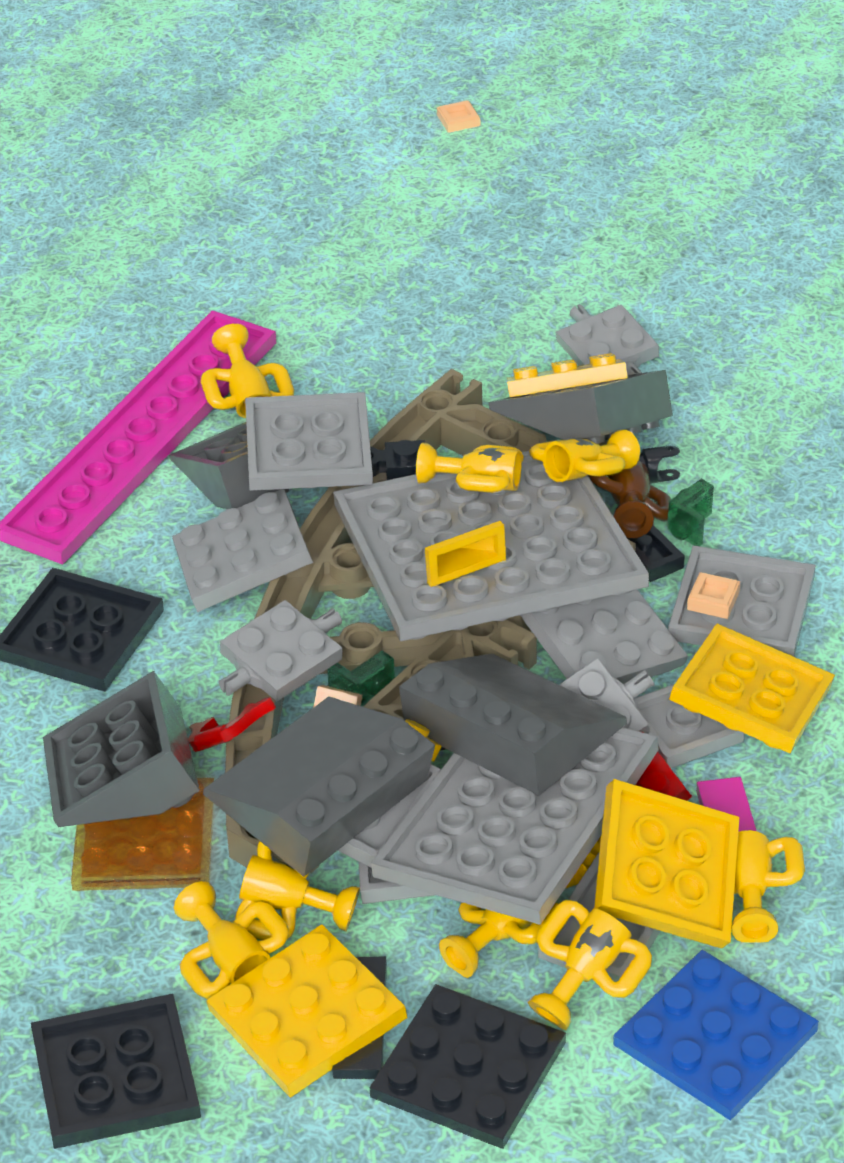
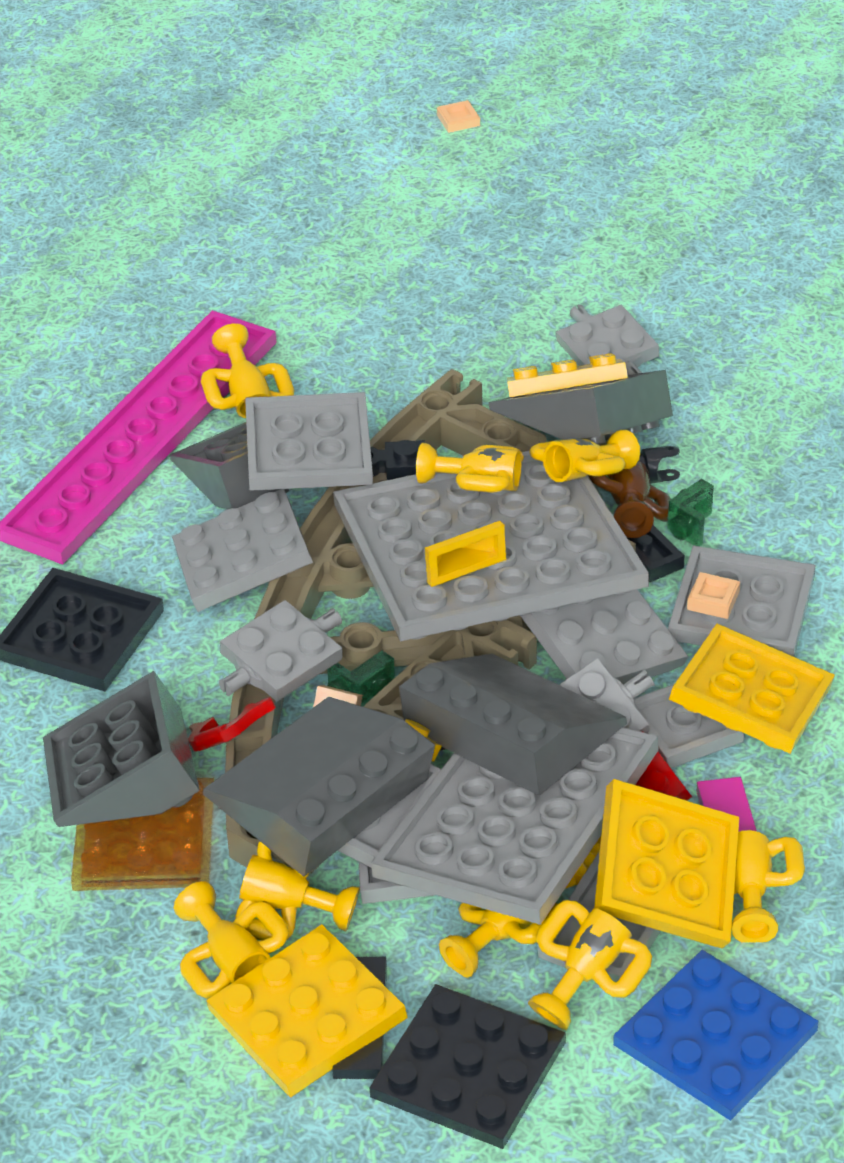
black plate [31,994,201,1149] -> none

